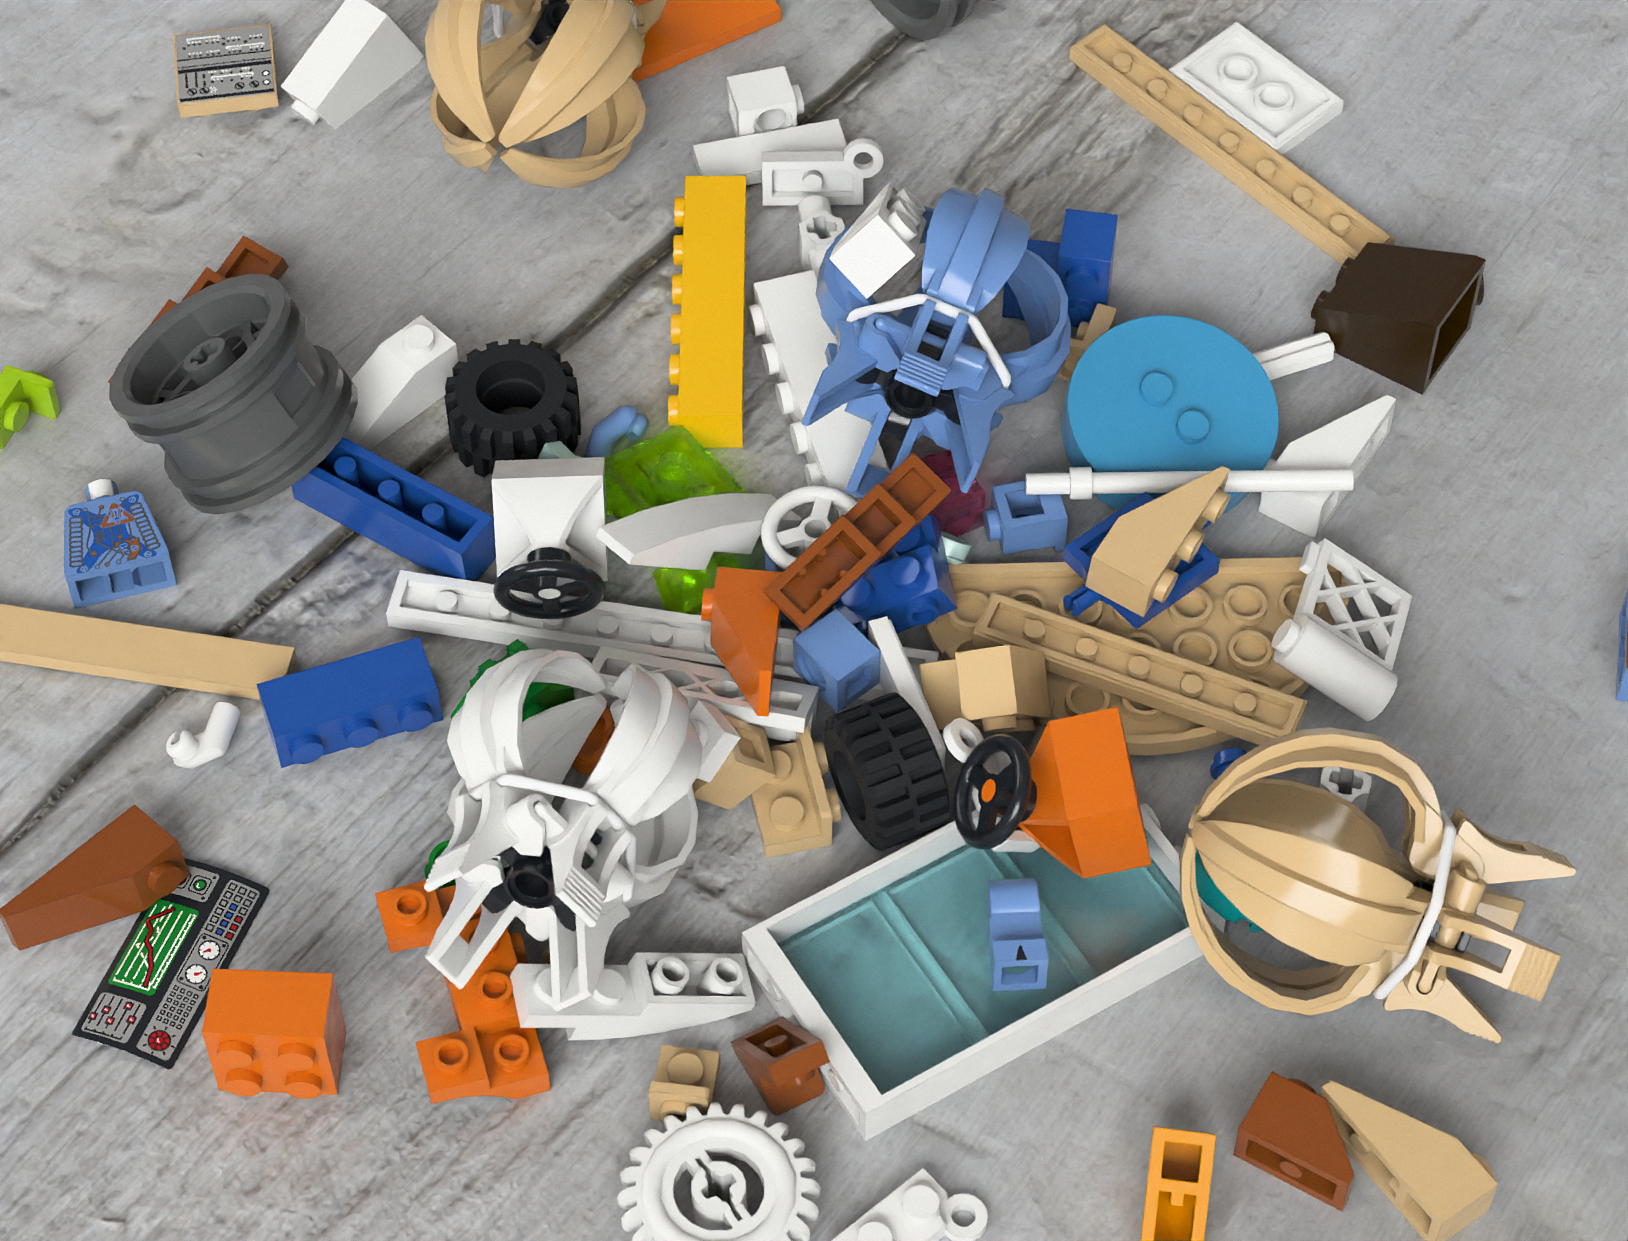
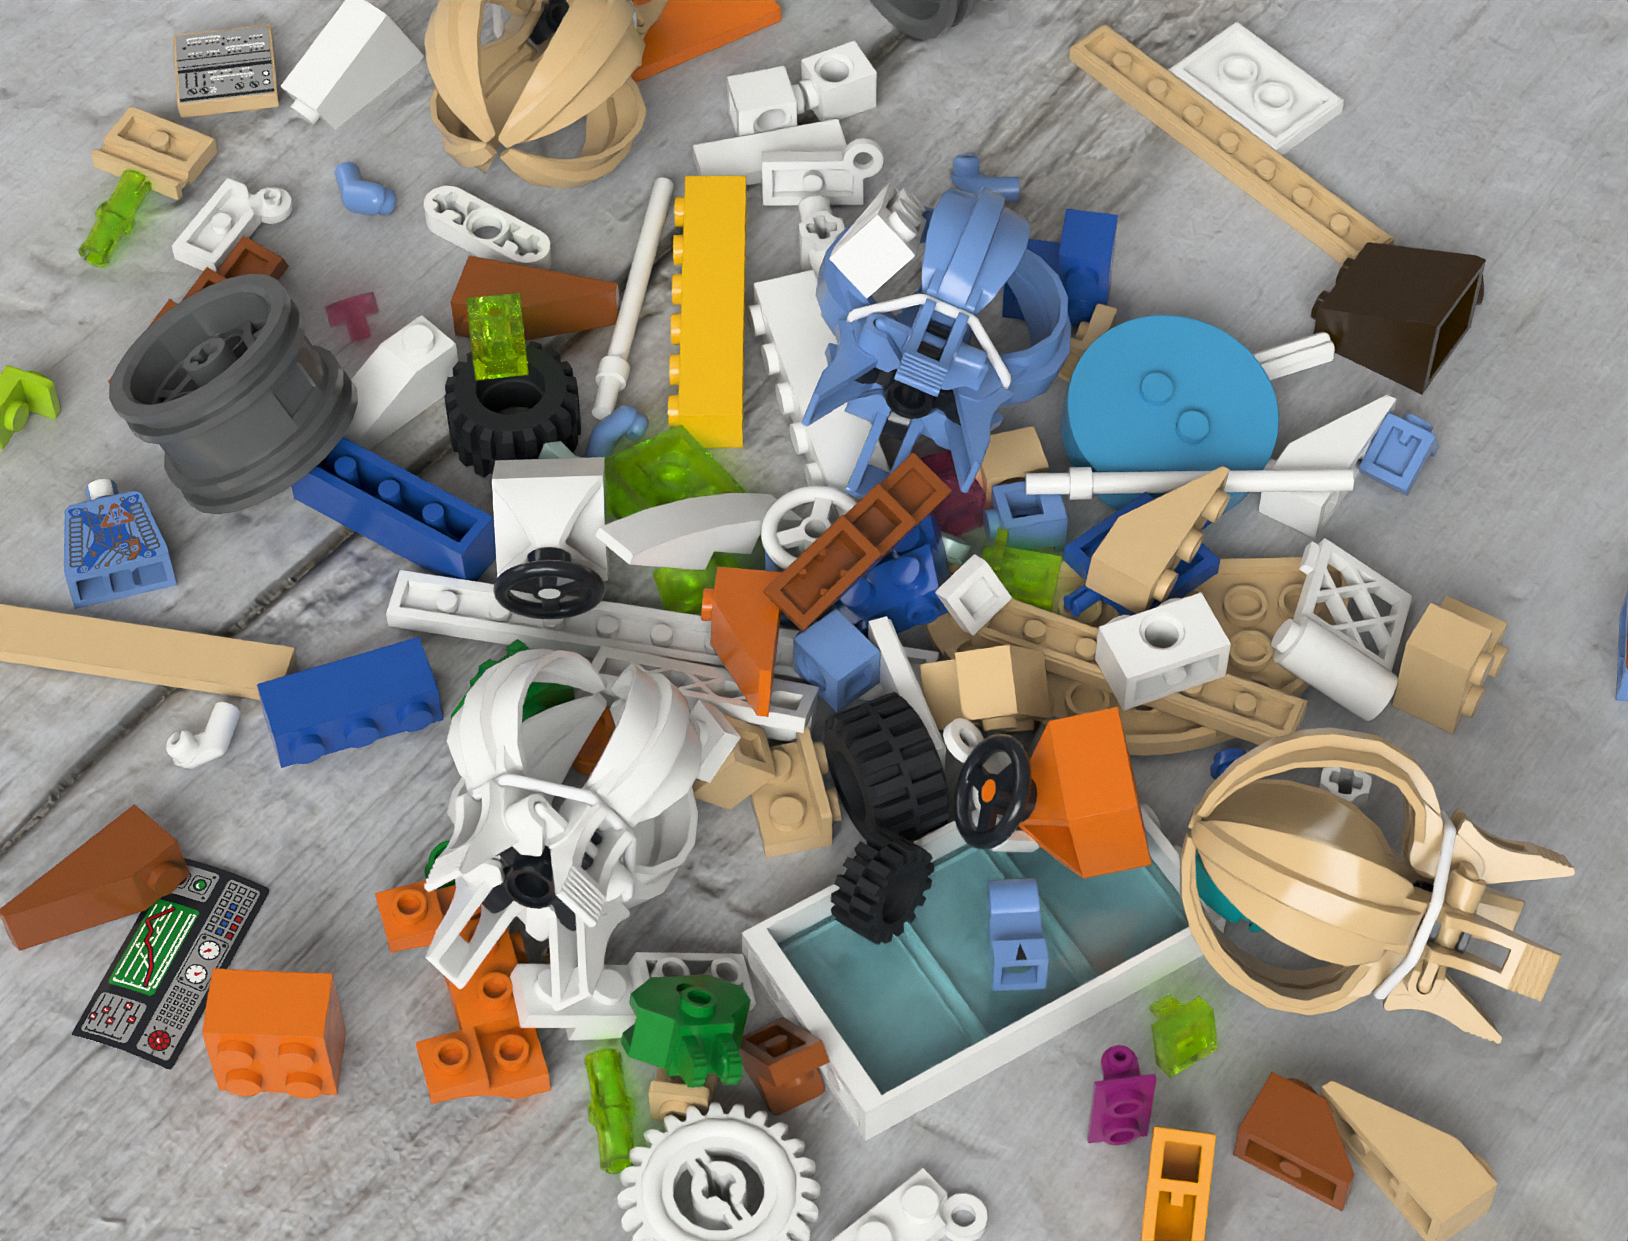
none -> clear neon green pin [78,170,152,268]
none -> tan plate [91,106,217,201]
none -> white hinge [172,178,293,272]
none -> clear pink tile [324,292,380,343]
none -> medium blue arm [334,162,396,216]
none -> white beam [423,186,552,270]
none -> dark orange slope [451,256,620,344]
none -> clear neon green brick [466,293,529,380]
none -> clear neon green pin [584,1049,636,1174]
none -> white bar [592,178,674,420]
none -> green hinge [621,974,751,1088]
none -> white brick [797,40,877,122]
none -> black tyre [830,828,934,945]
none -> white plate [935,554,1012,636]
none -> medium blue arm [950,154,1019,202]
none -> tan brick [969,426,1049,509]
none -> clear neon green bracket [981,528,1062,612]
none -> magenta hinge [1087,1045,1156,1145]
none -> white brick [1095,593,1231,711]
none -> clear neon green tile [1149,994,1218,1078]
none -> medium blue bracket [1358,412,1439,496]
none -> tan brick [1392,596,1509,734]

